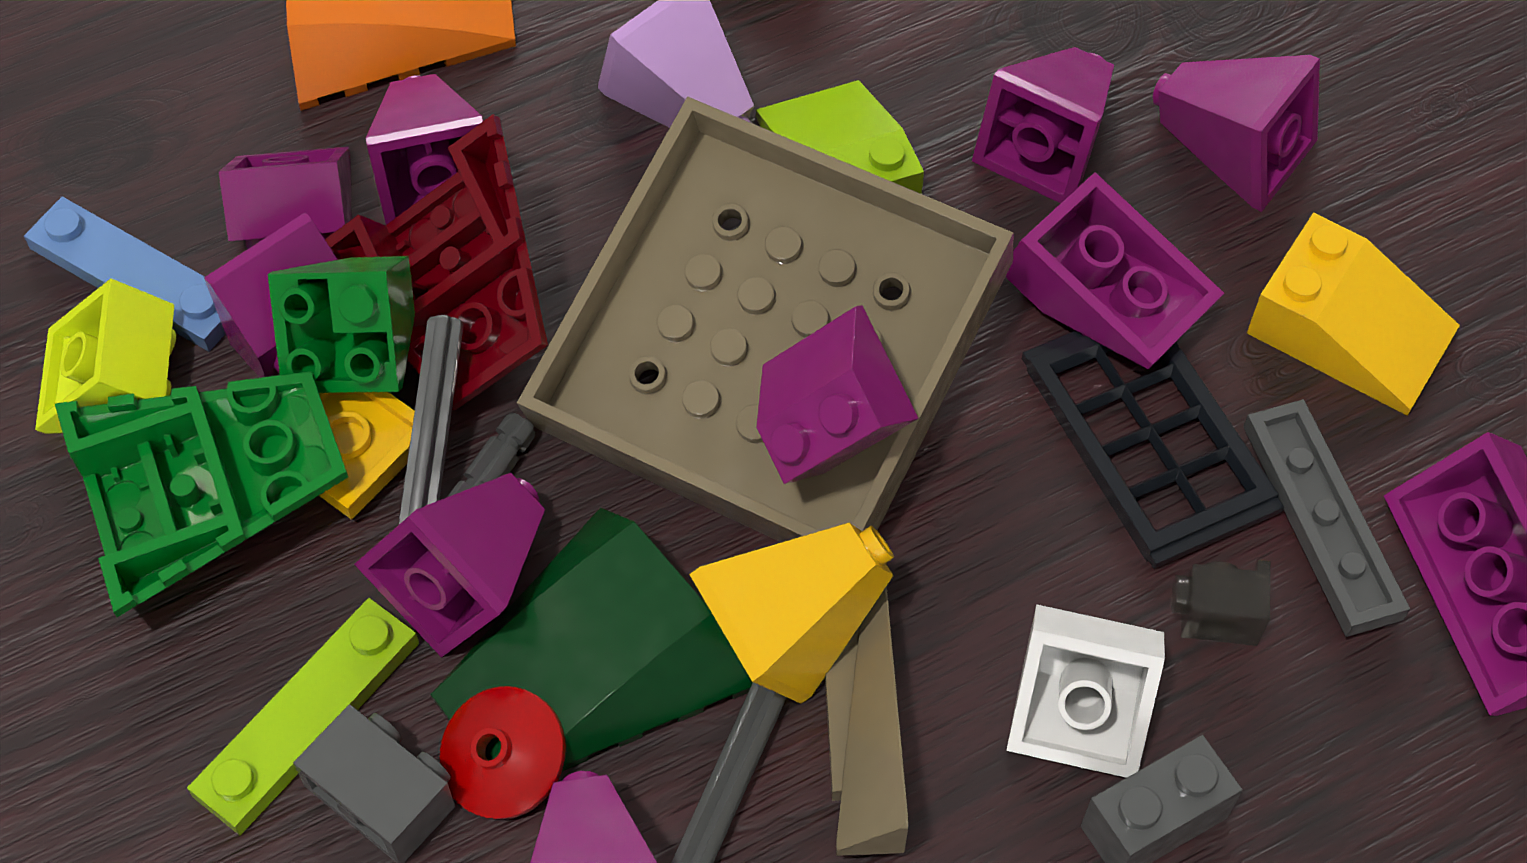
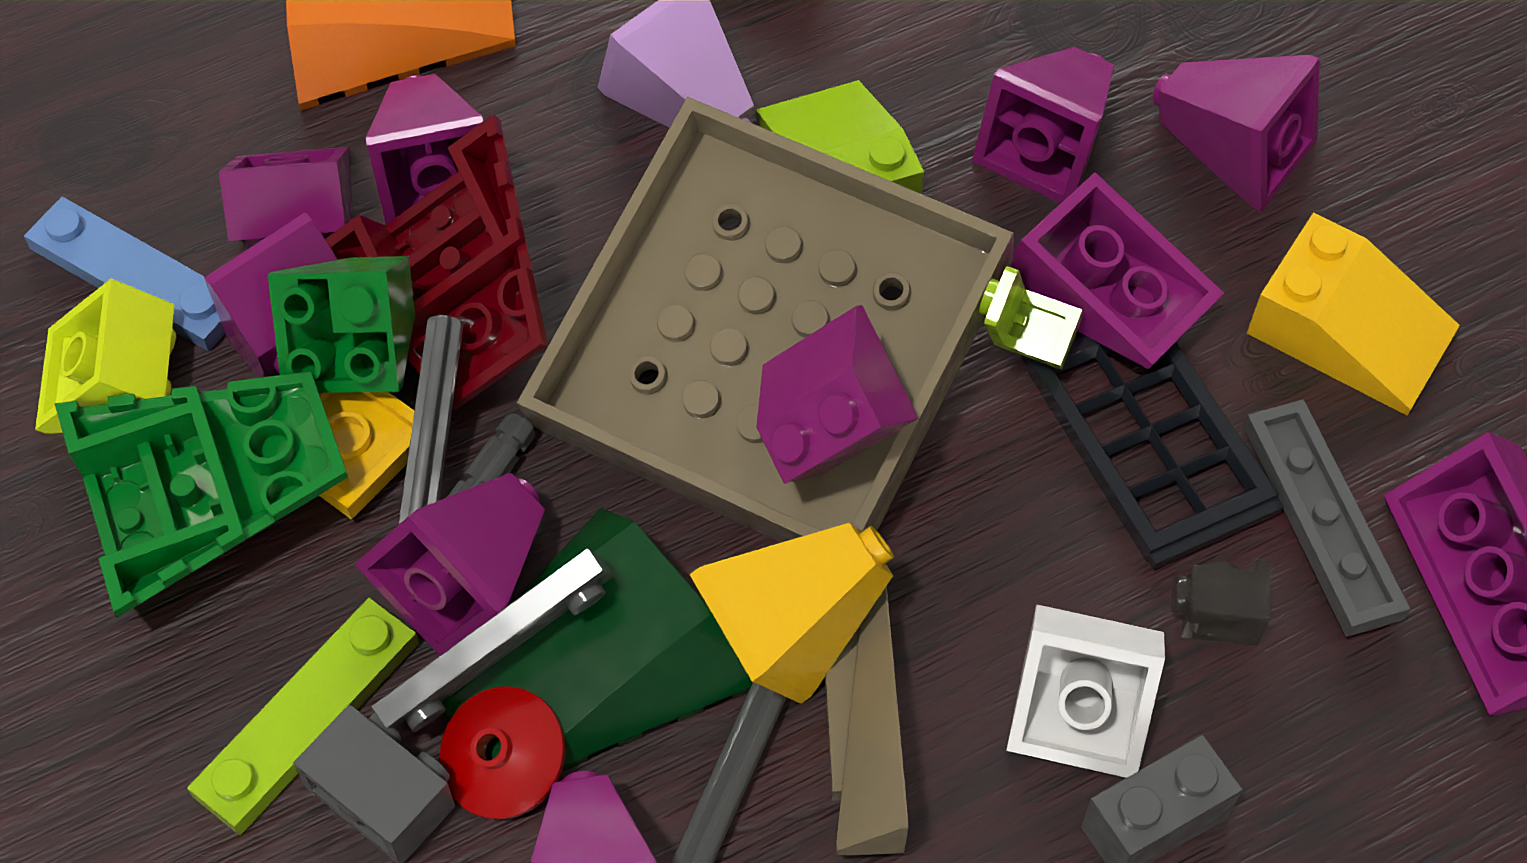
none -> plate [372,549,614,732]
none -> bracket [979,266,1083,370]

